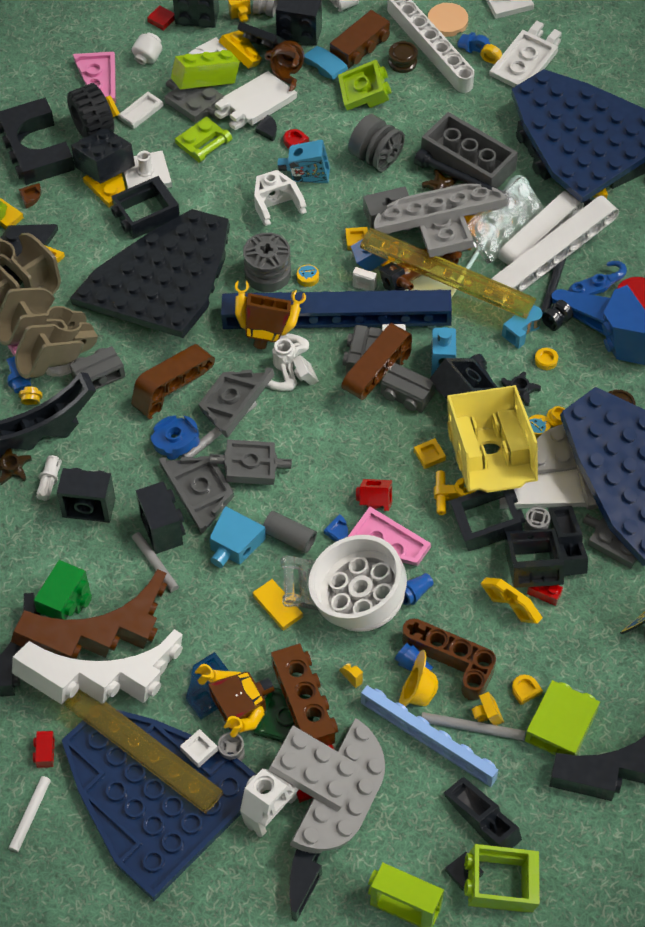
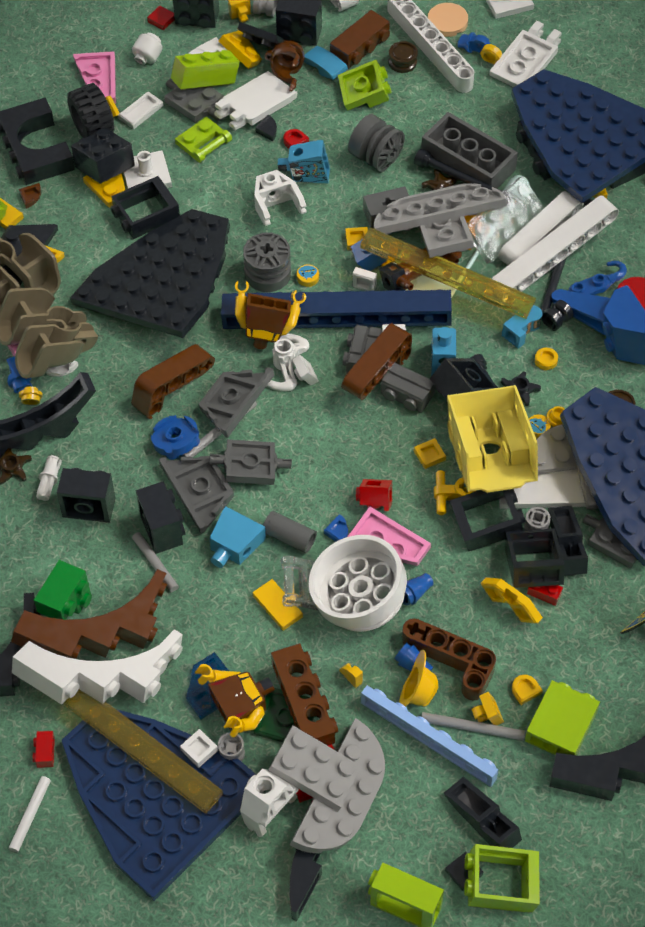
dark grey brick [69,346,125,390] -> none

